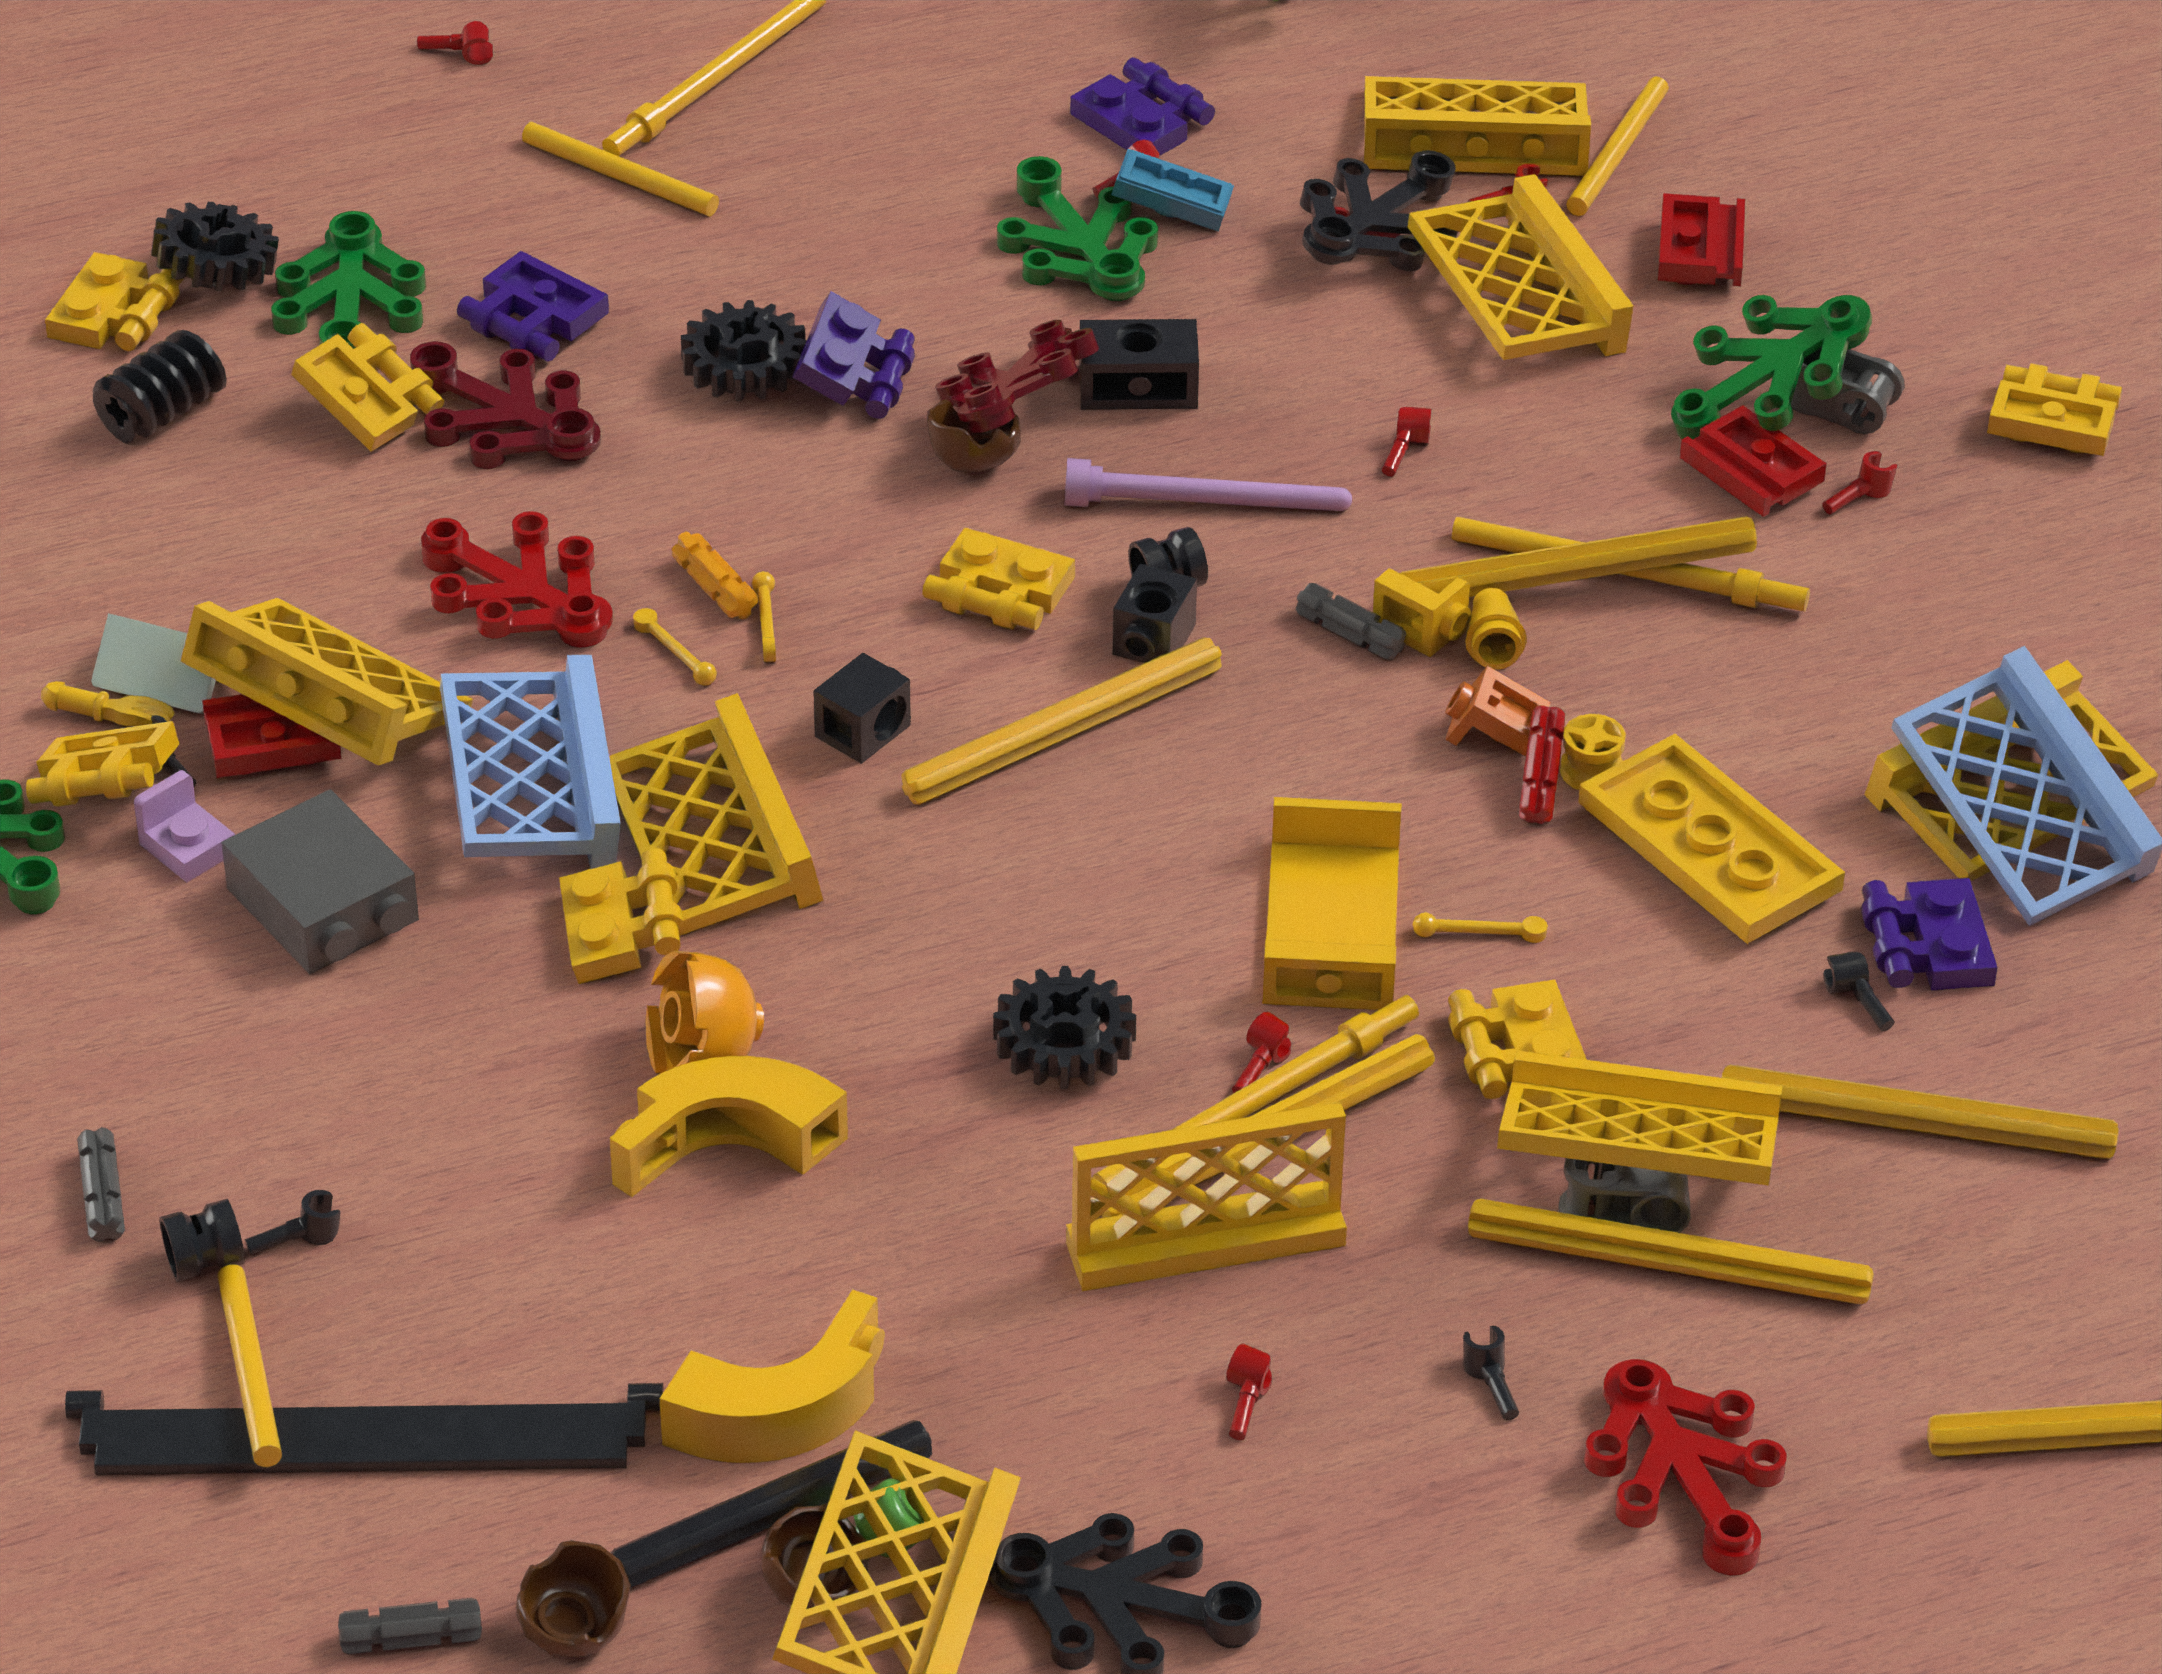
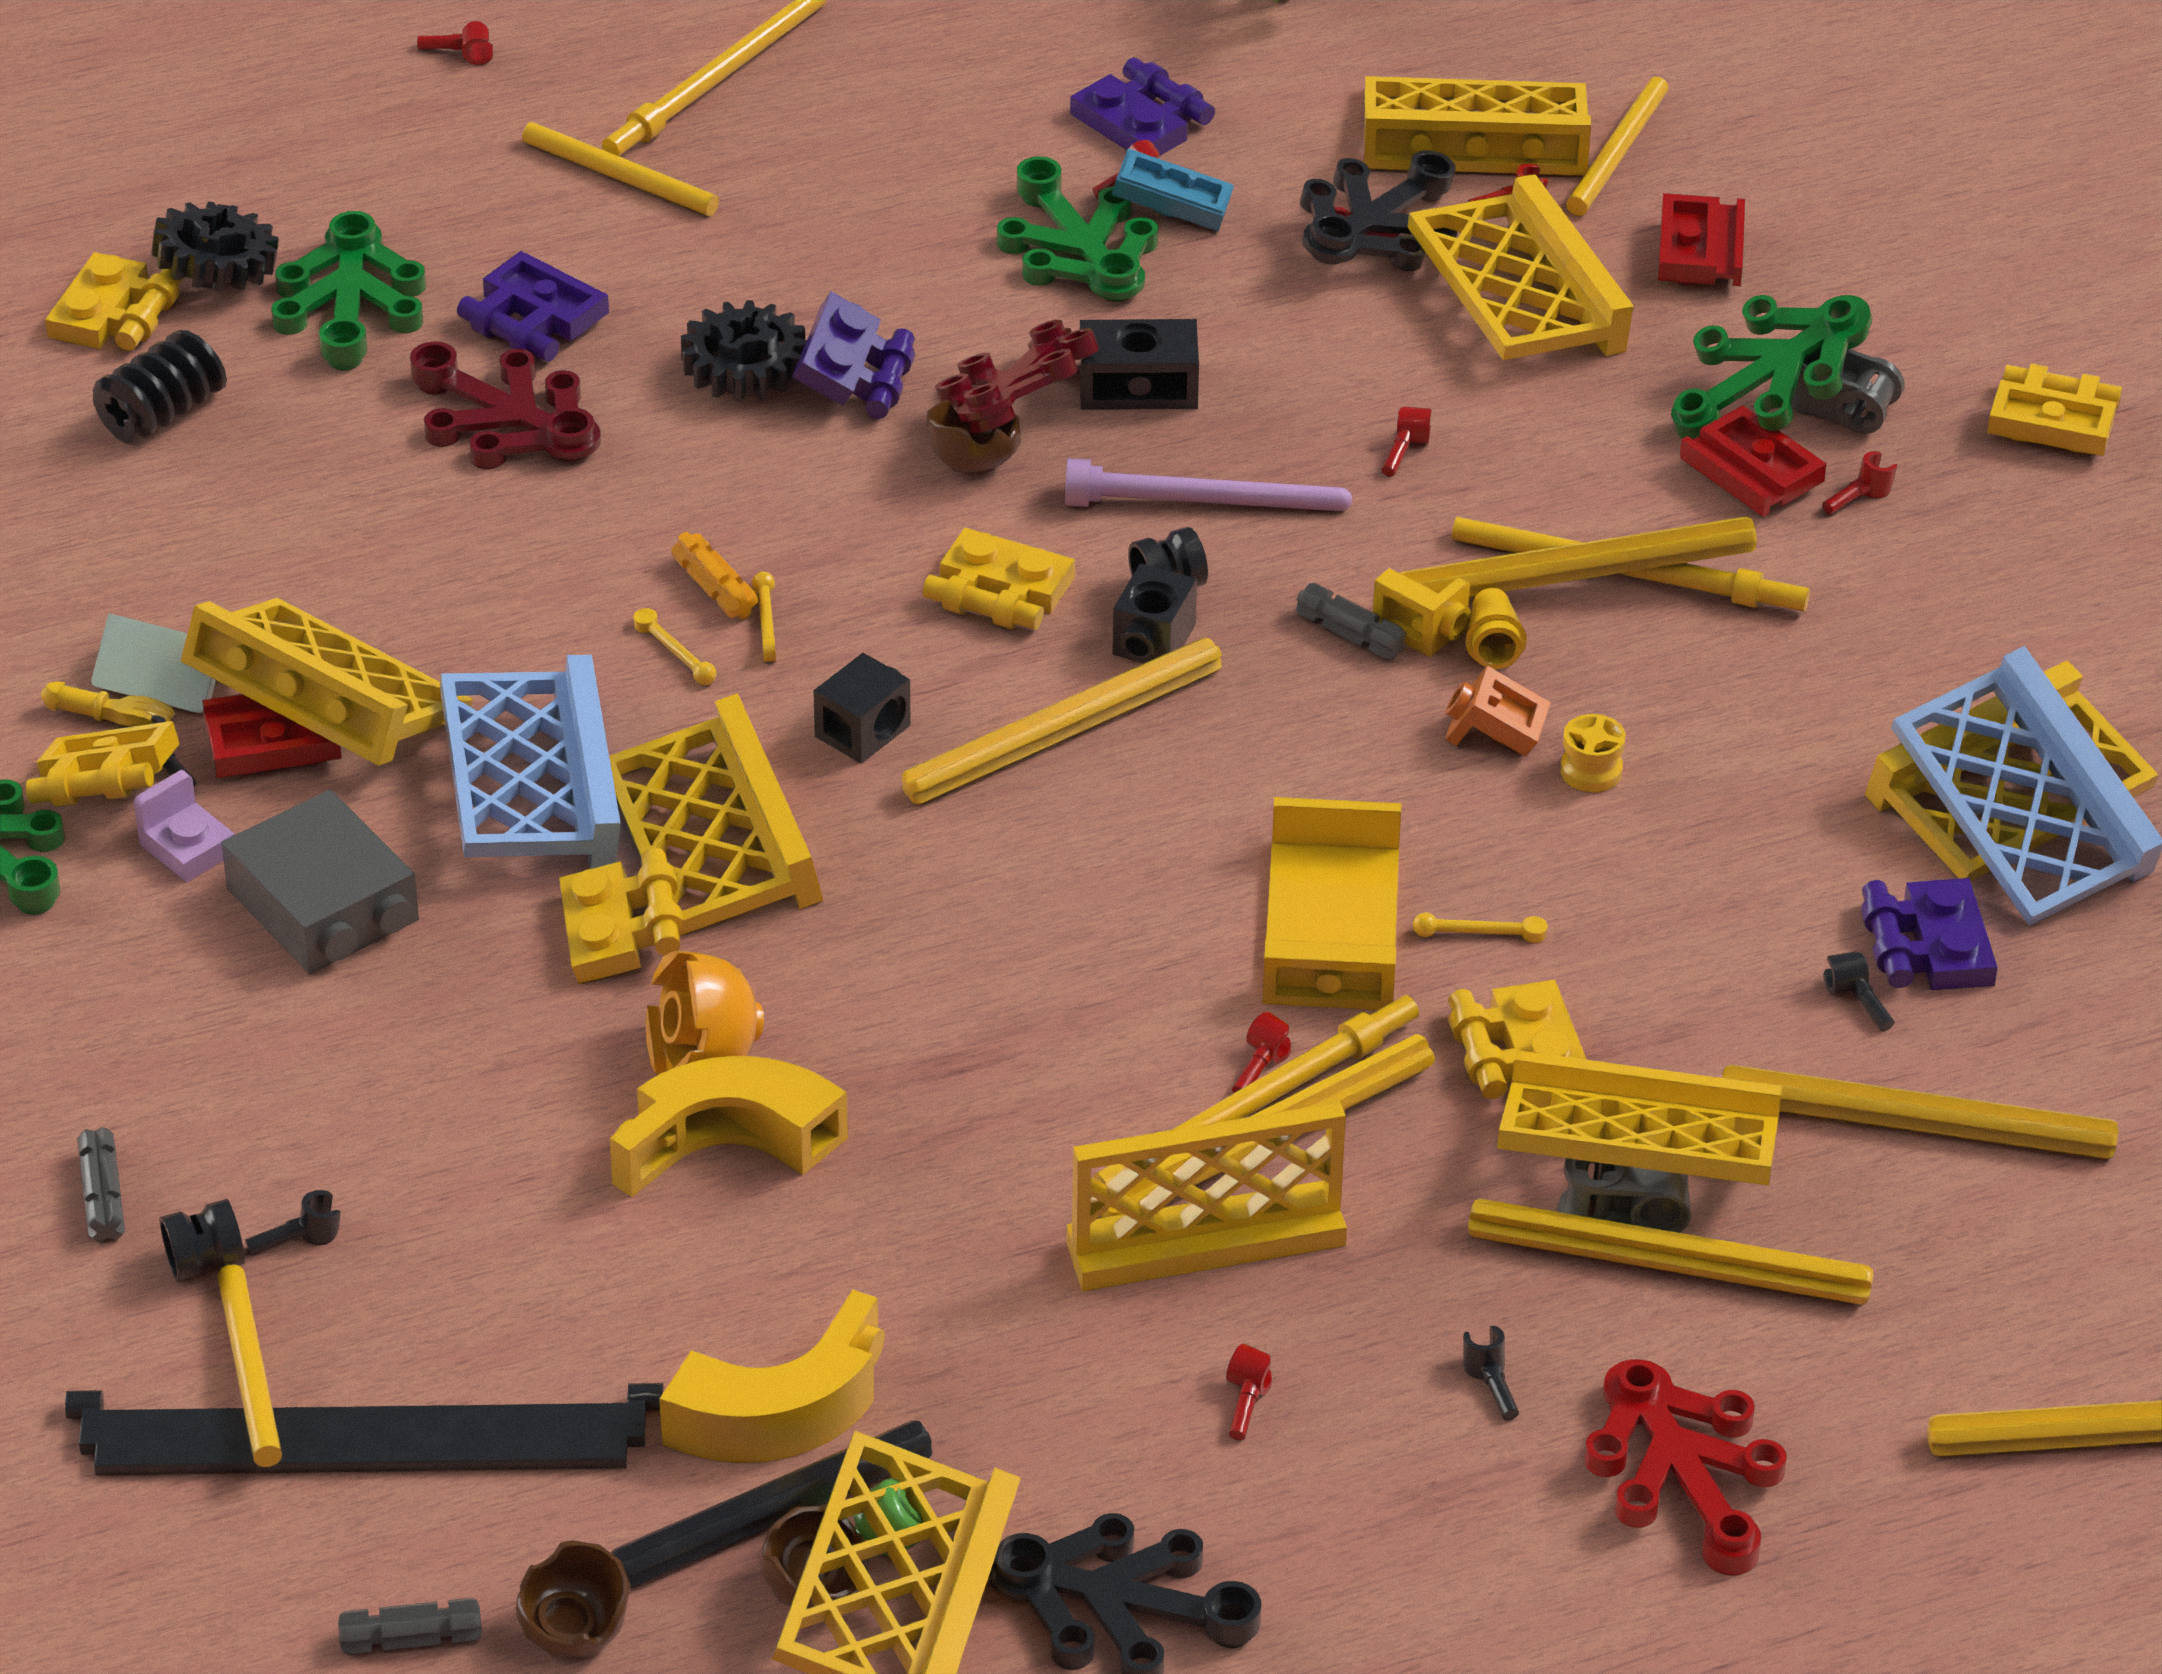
yellow plate [291,323,445,452] -> none
red plant [421,511,613,648] -> none
black gear [993,966,1136,1089] -> none
red axle [1519,705,1565,824] -> none
yellow plate [1578,734,1845,944] -> none

